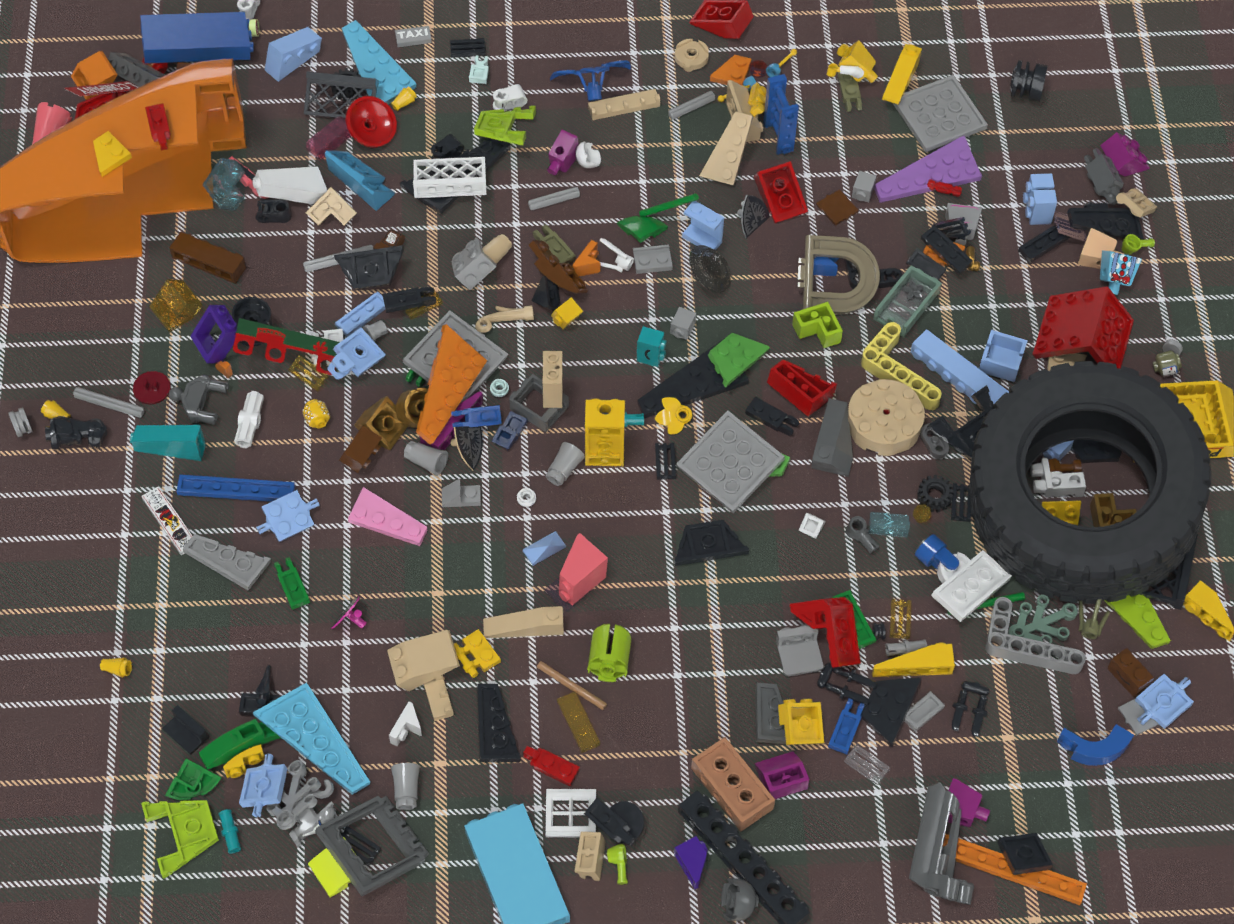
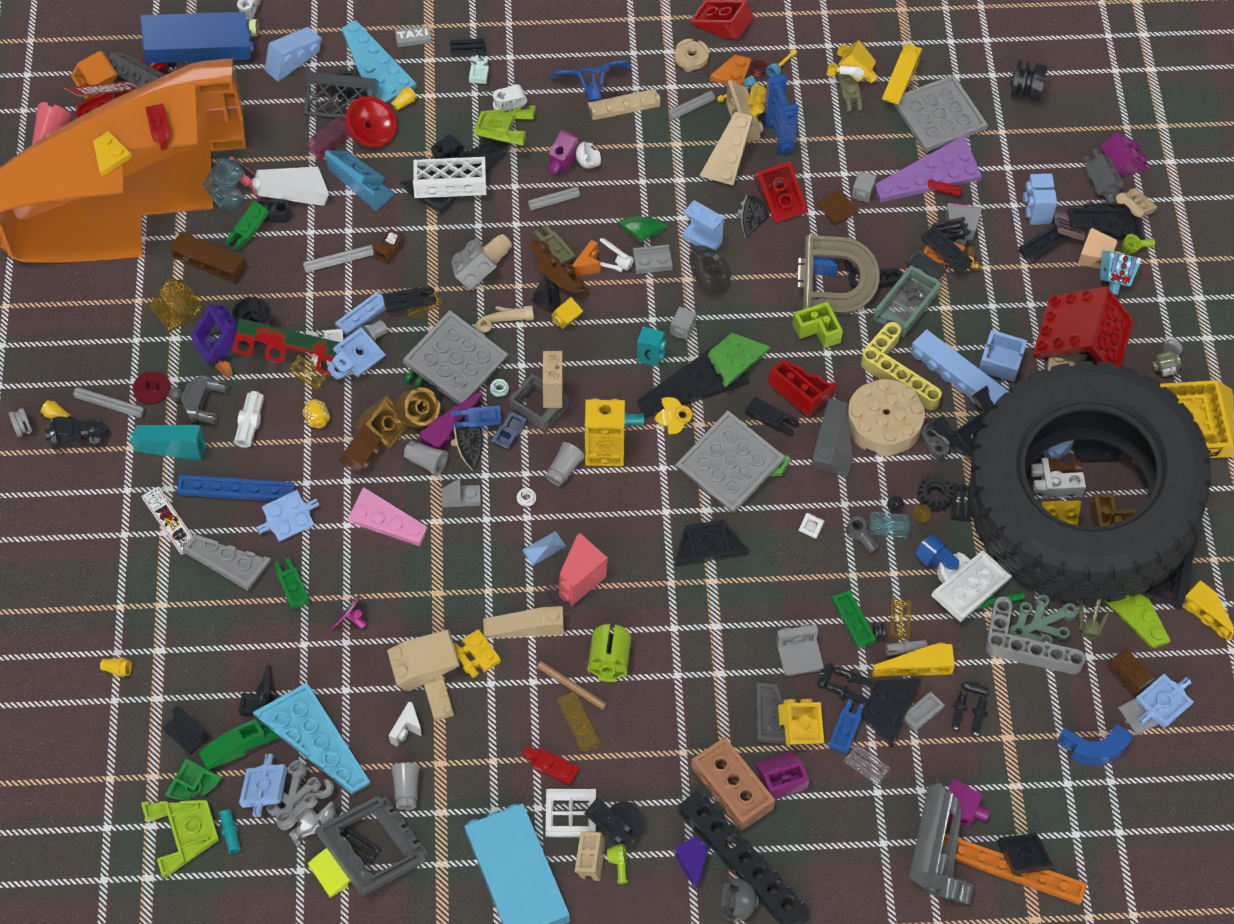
yellow slope [223,744,265,778] -> none
tan plate [306,187,357,226] -> none
black wing [334,246,404,290] -> none
orange wing [416,324,487,444] -> none
black wing [477,684,521,762] -> none
green bar [639,193,699,217] -> none
black tile [655,443,676,480] -> none
red bracket [790,597,861,668] -> none
none -> green hinge [226,200,270,251]
none -> black hinge [887,496,904,512]

